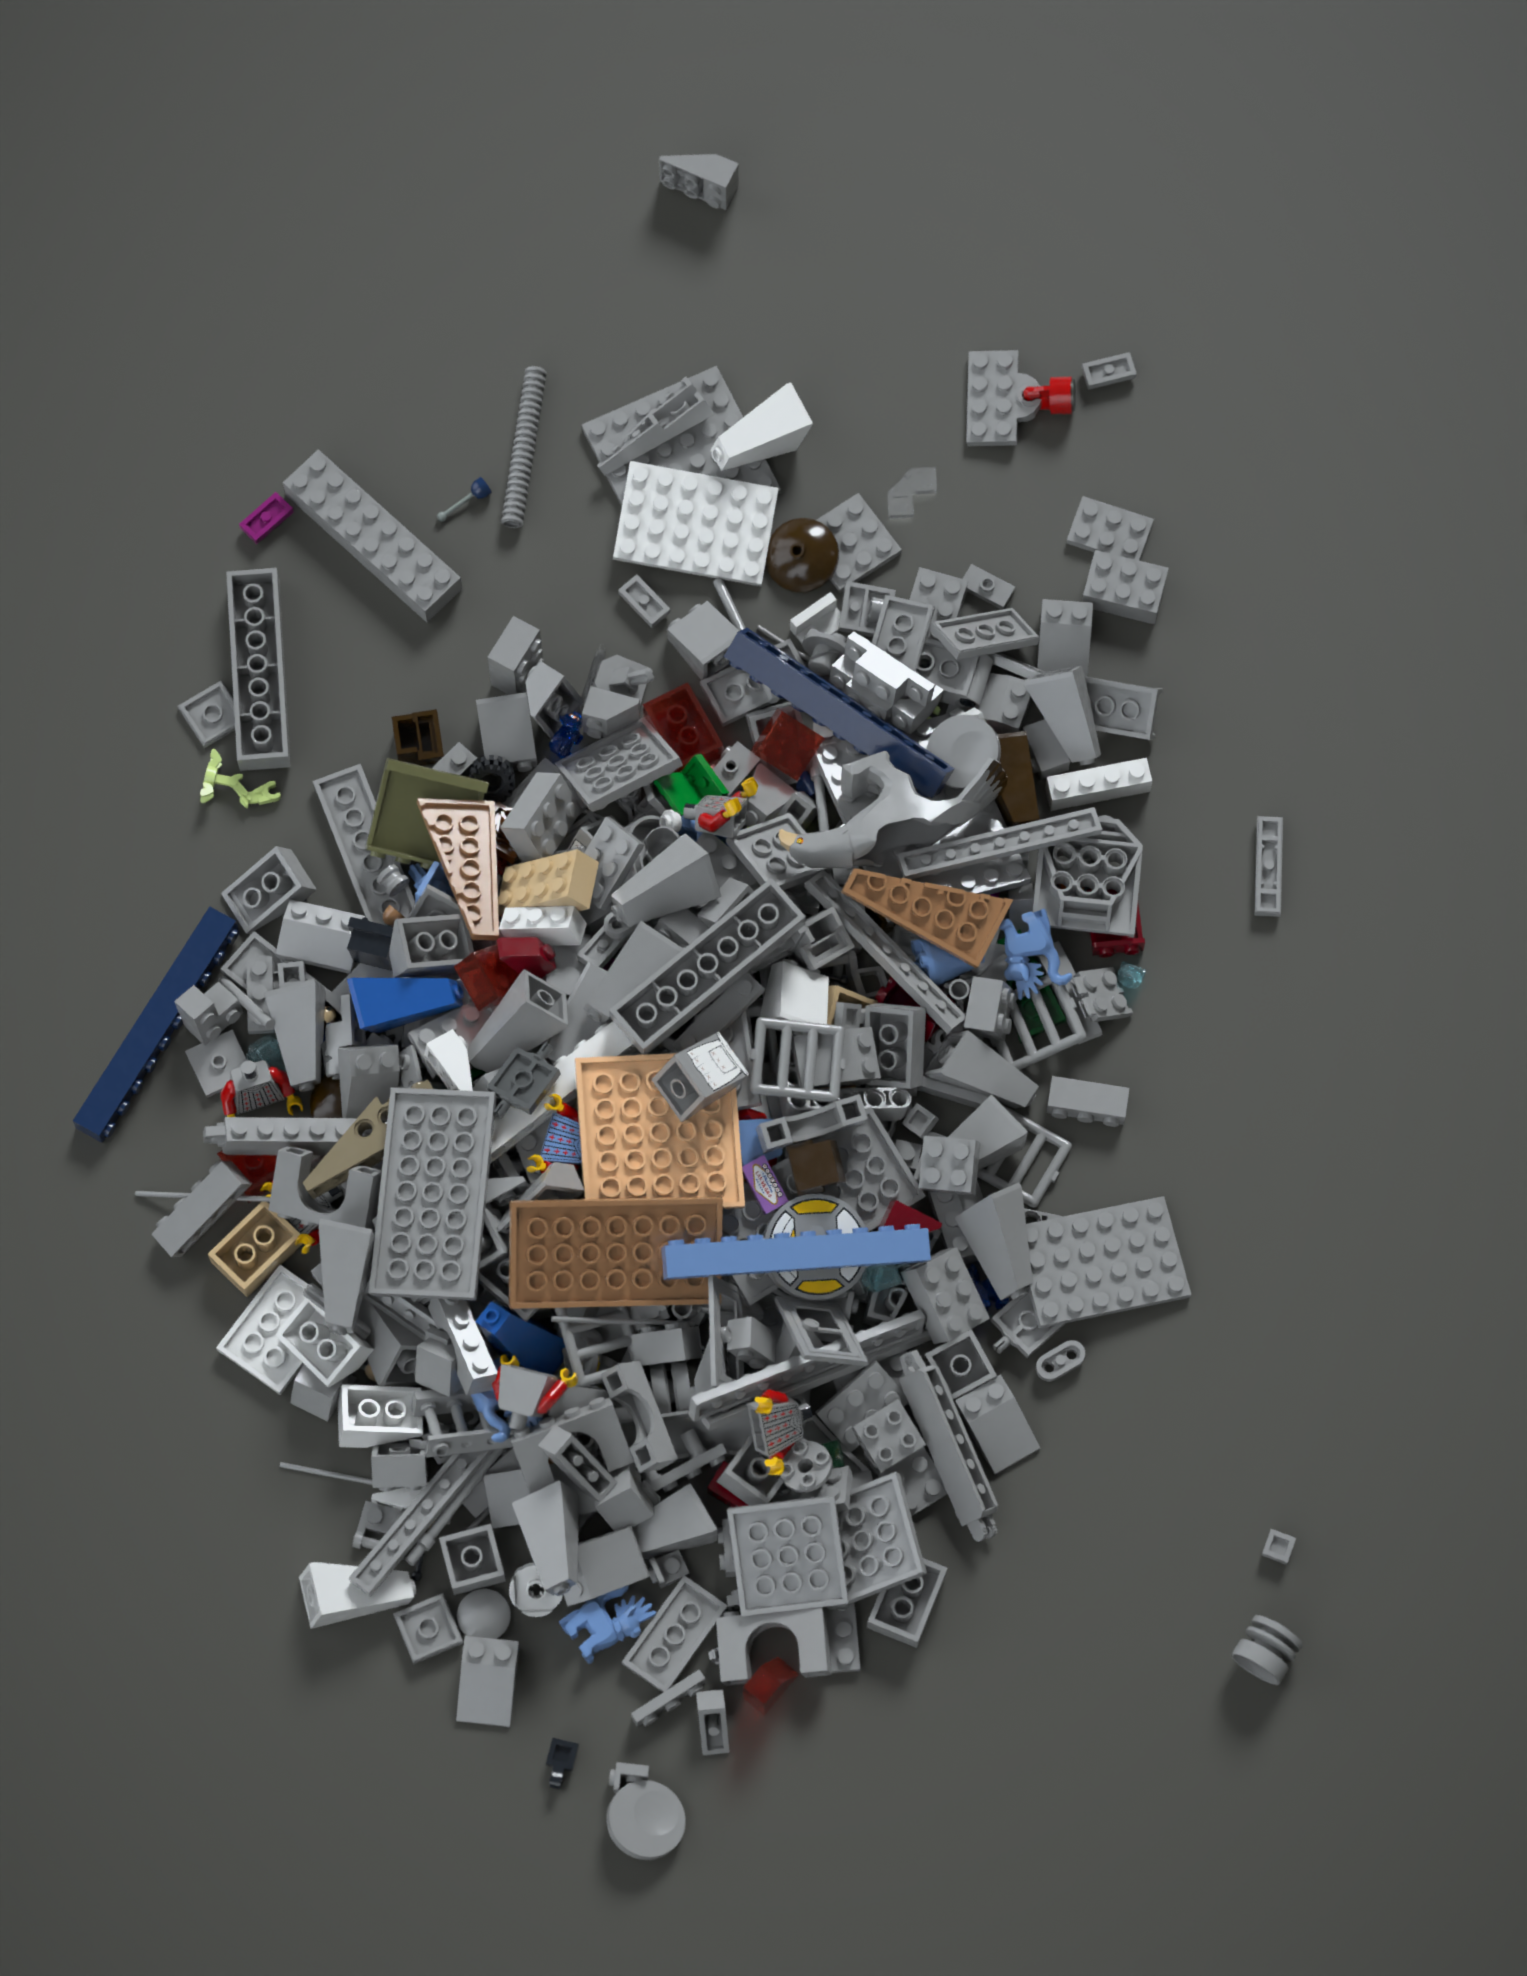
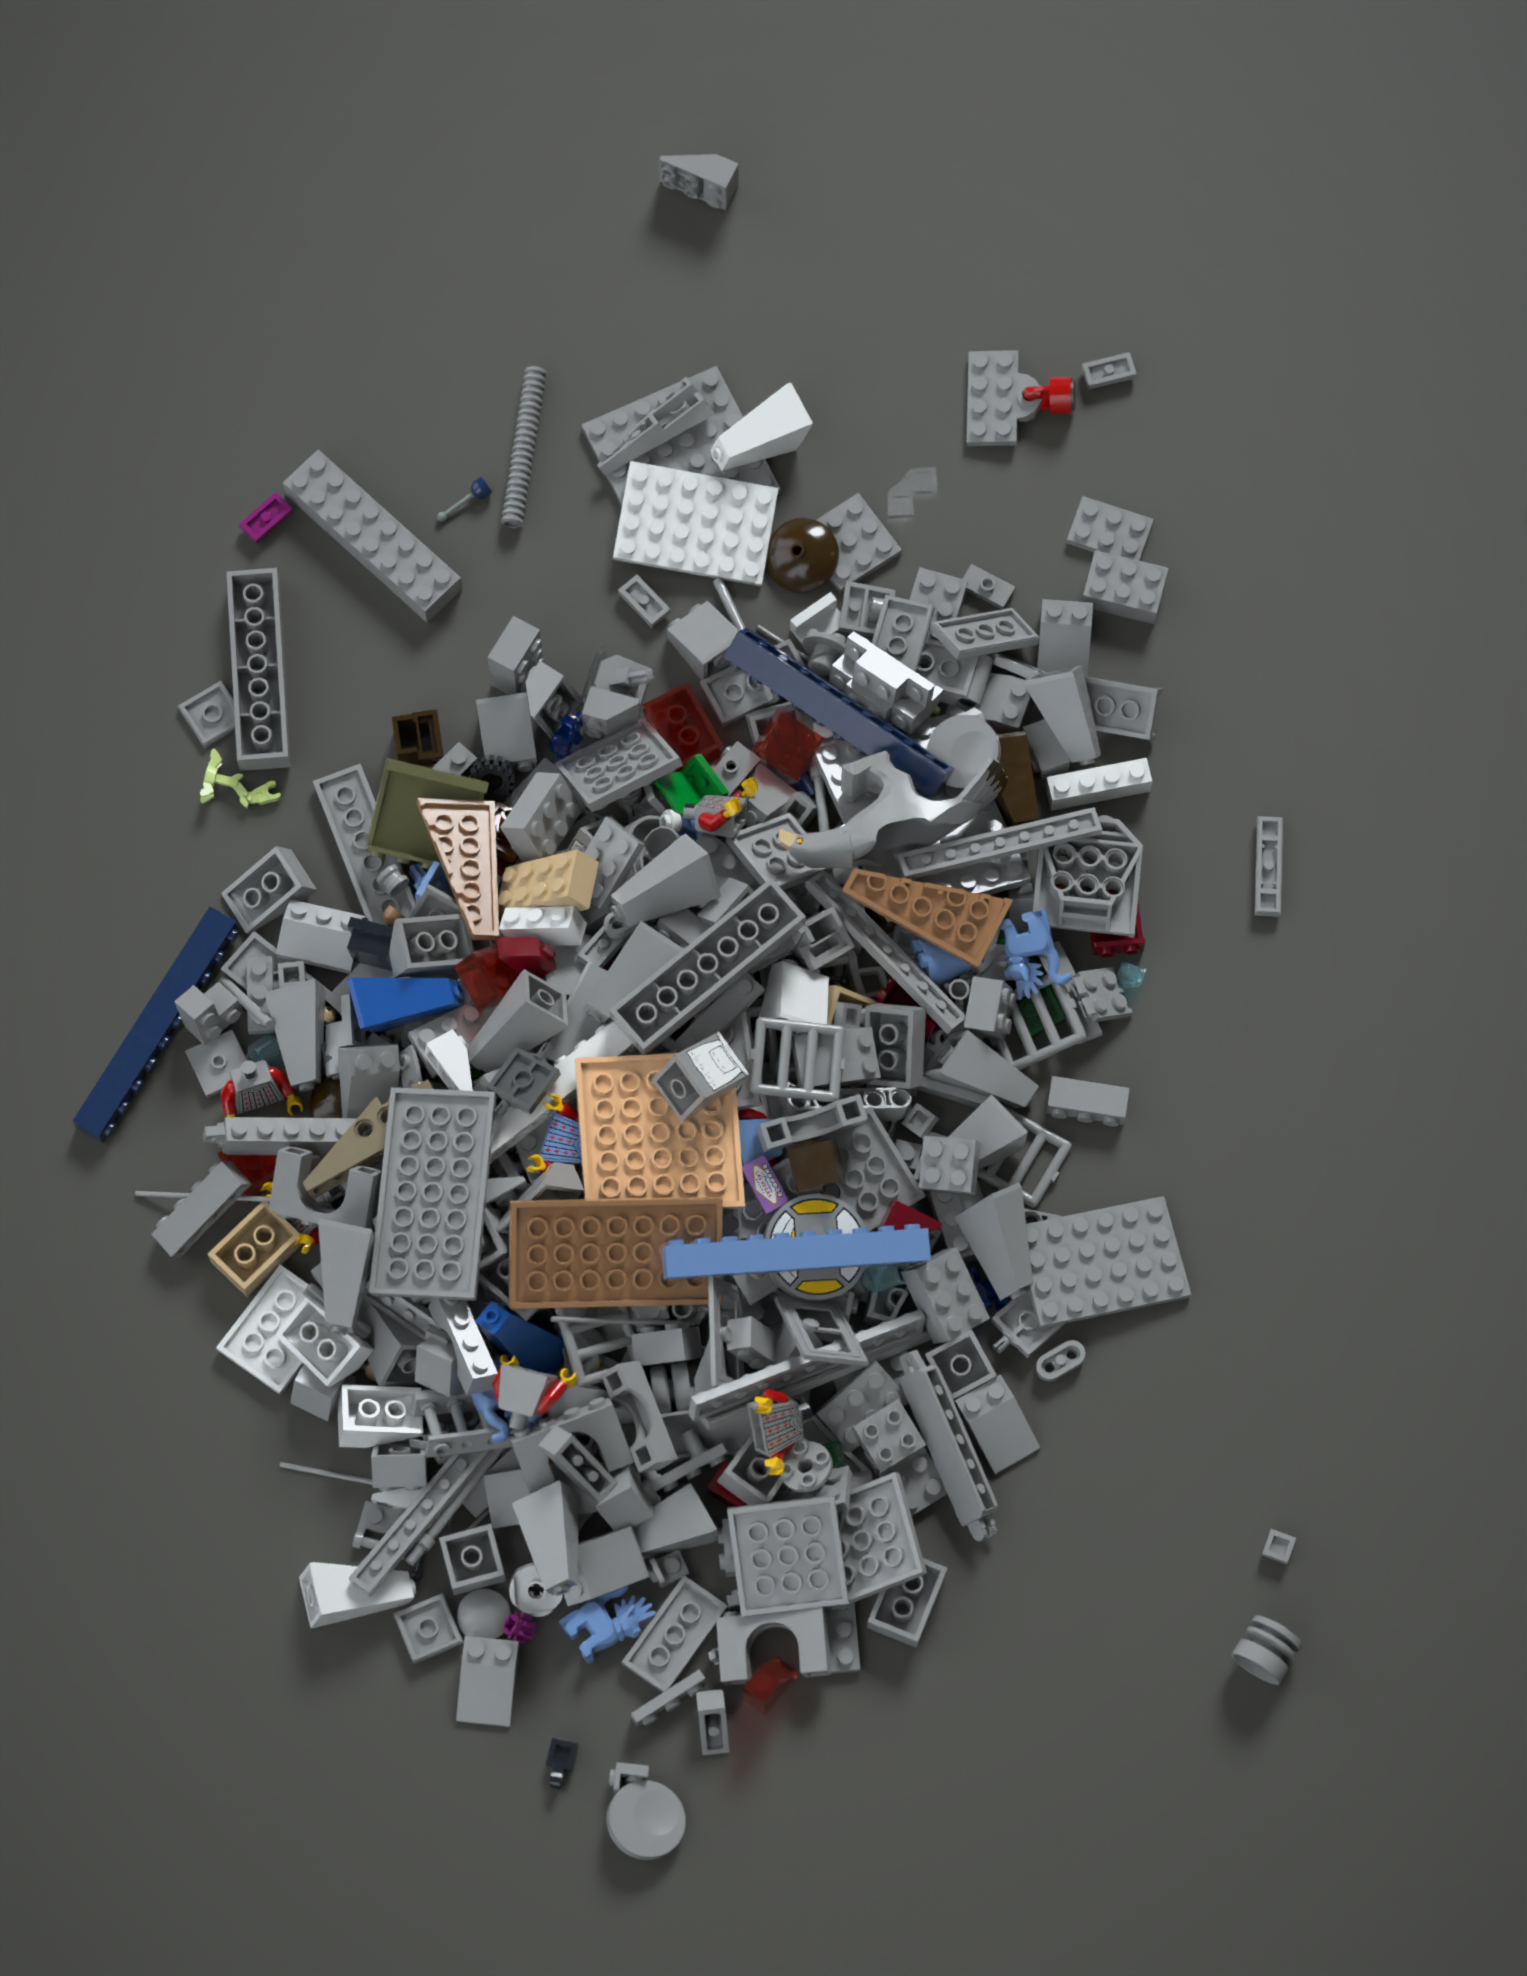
none -> magenta gear [503,1610,537,1646]

